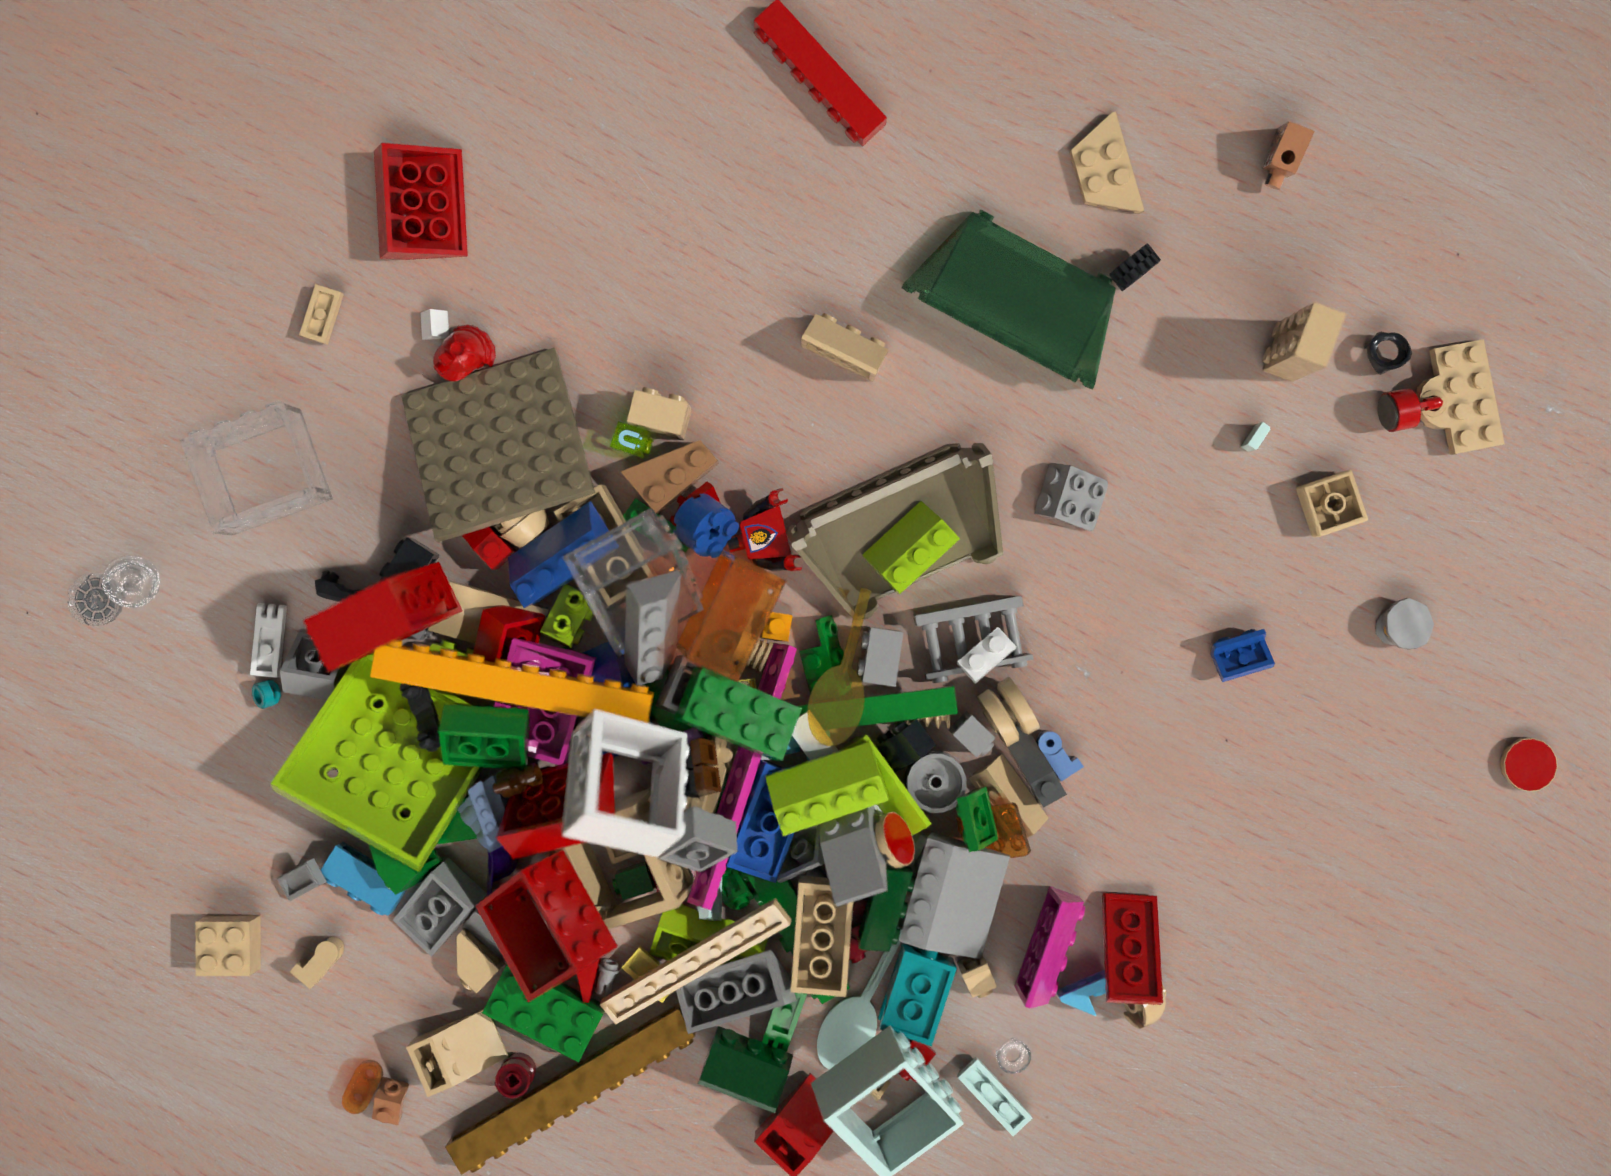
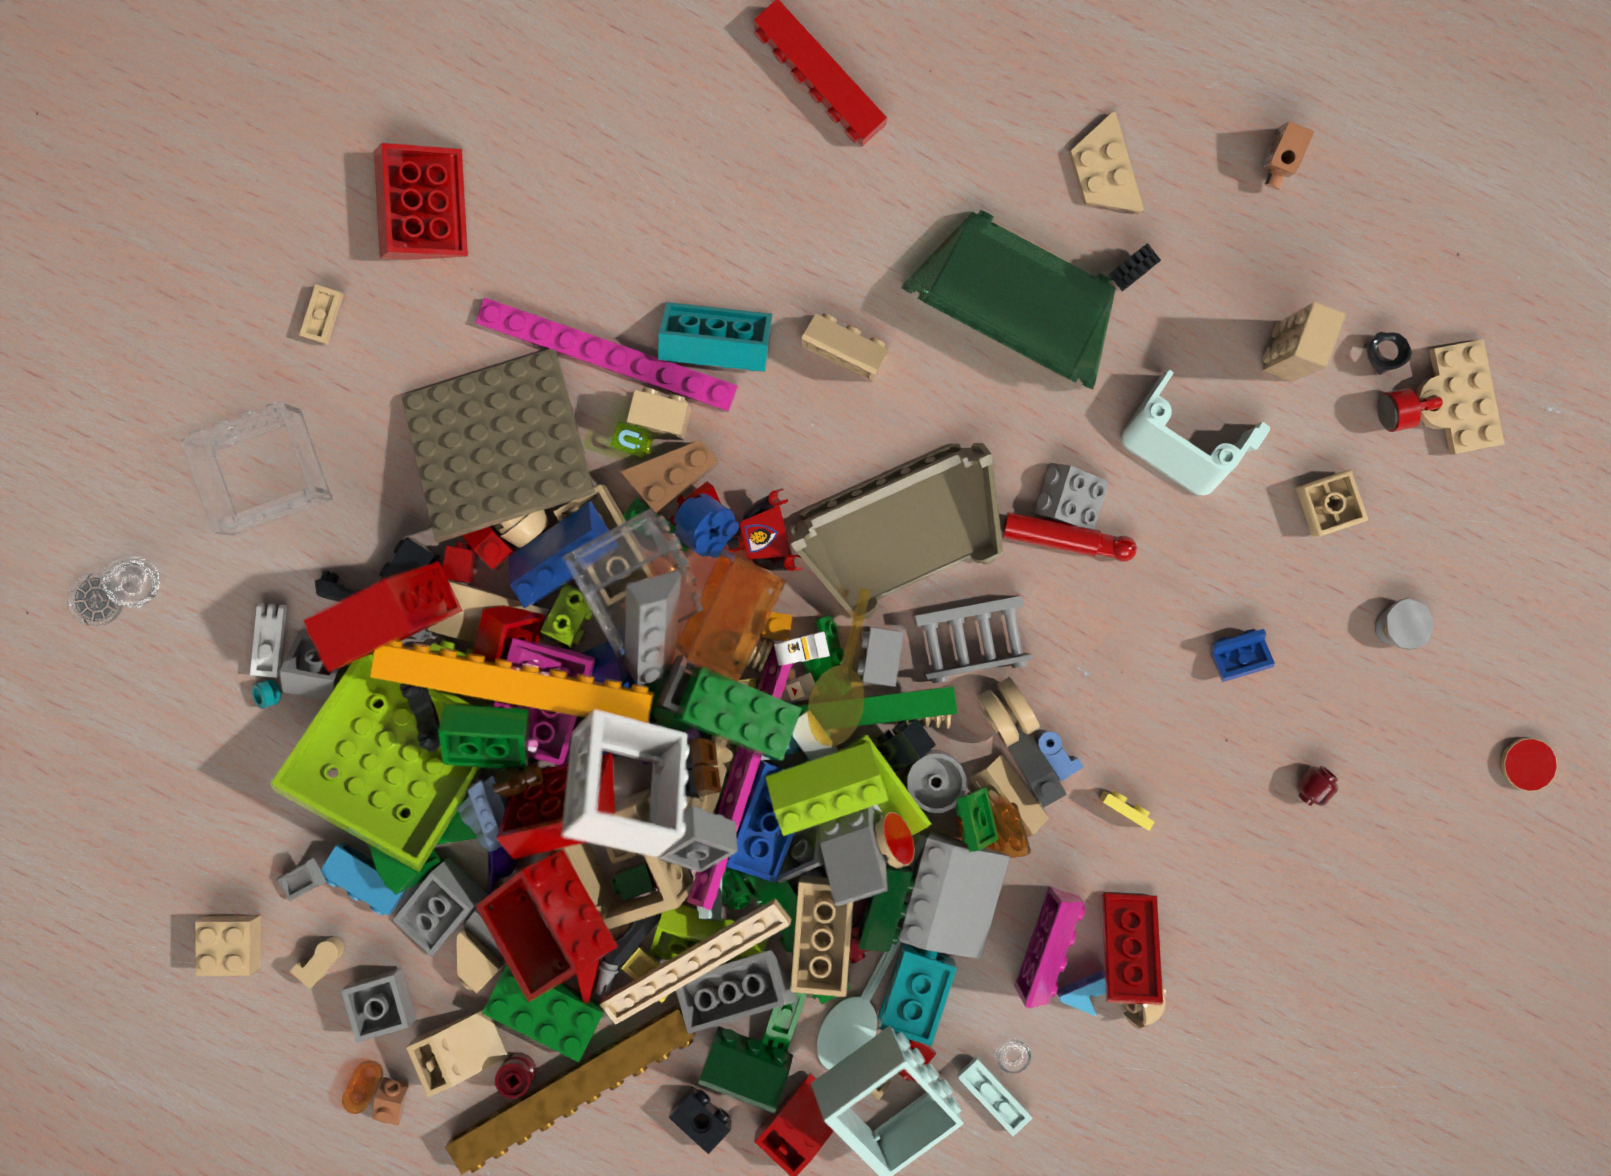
white slope [420,309,449,340] -> none
red helmet [433,324,496,381] -> none
lime slope [862,501,960,595] -> none
light grey brick [948,711,995,758] -> none
white plate [957,627,1016,684] -> none
tan slope [957,955,997,998] -> none
none -> light grey brick [341,968,416,1043]
none -> red brick [442,542,478,583]
none -> dark pink plate [475,298,738,412]
none -> black piece [604,913,661,965]
none -> teal slope [658,302,772,372]
none -> black brick [669,1086,732,1155]
none -> white leg [774,631,830,666]
none -> light grey sticker [781,673,819,705]
none -> red piece [1002,512,1137,562]
none -> light yellow plate [1099,790,1155,831]
none -> light aqua windscreen [1121,370,1260,496]
none -> dark red head [1297,766,1338,806]

